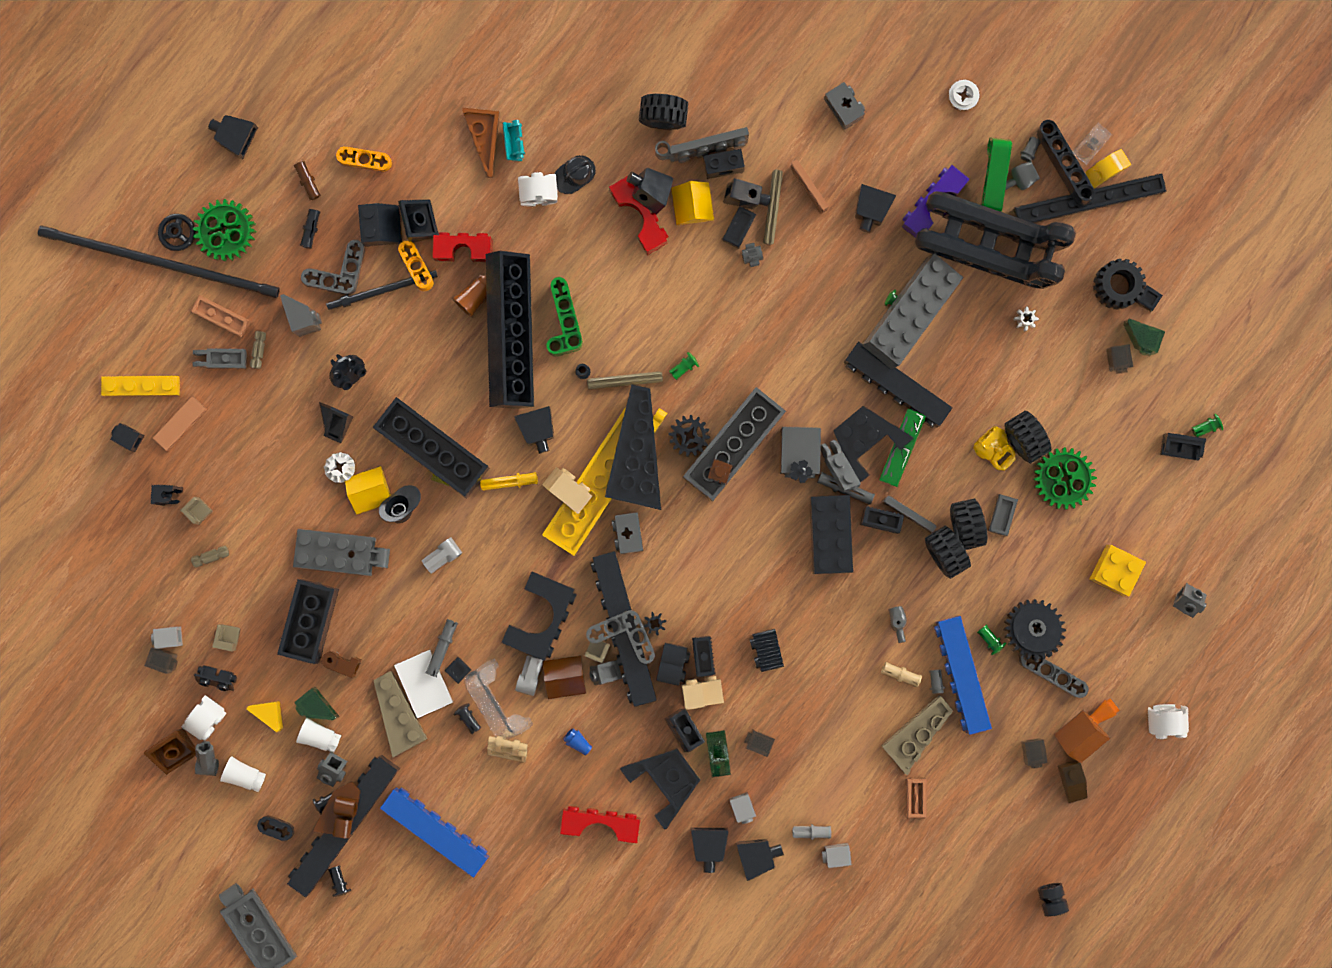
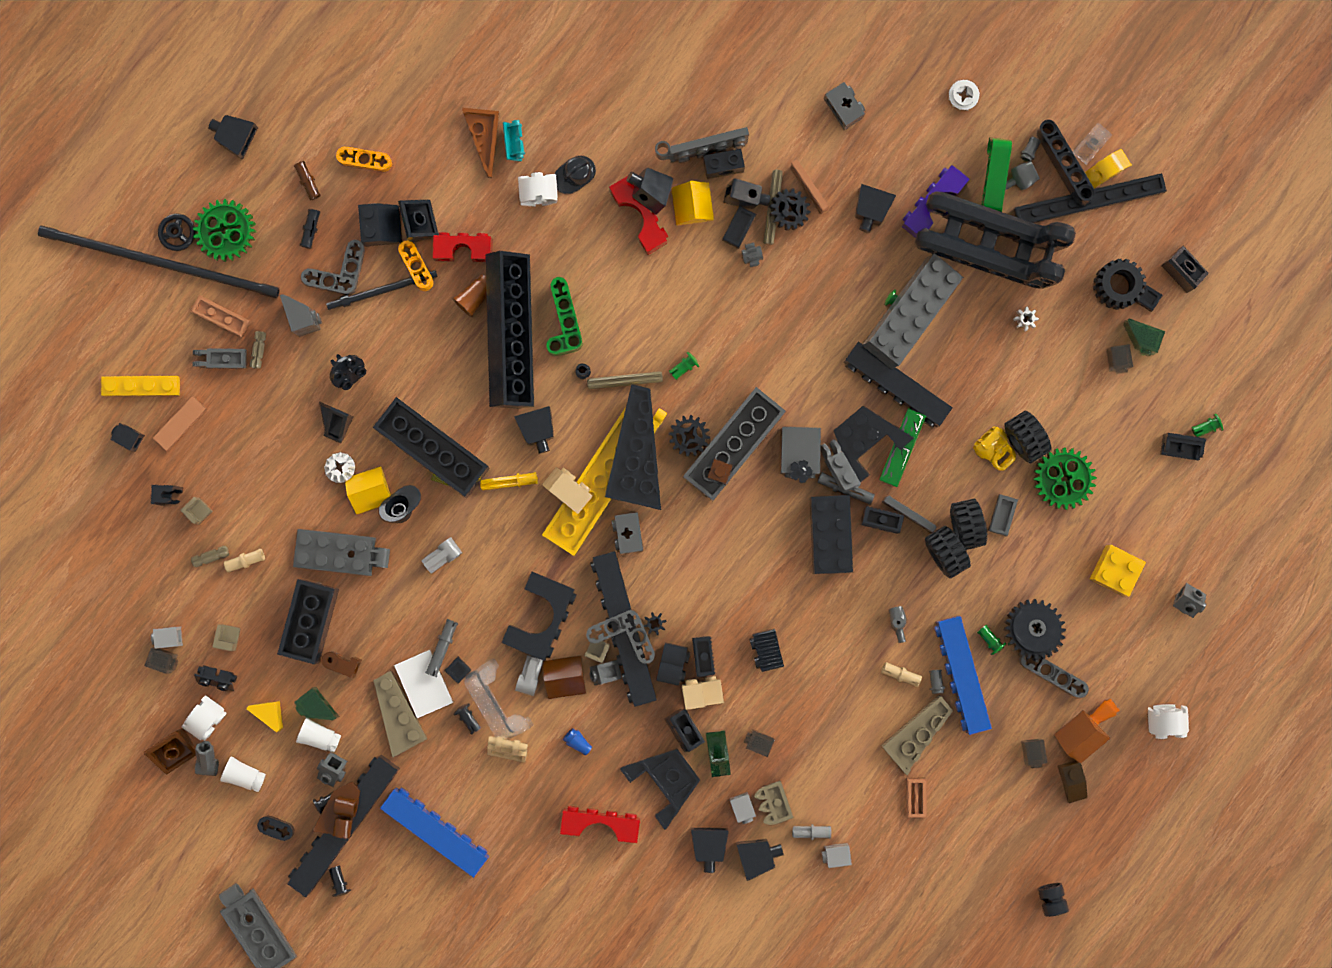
black tyre [639,93,689,130] -> none
none -> tan pin [224,549,265,573]
none -> dark tan plate [754,780,794,825]
none -> black gear [769,188,811,231]
none -> black slope [1161,246,1209,293]

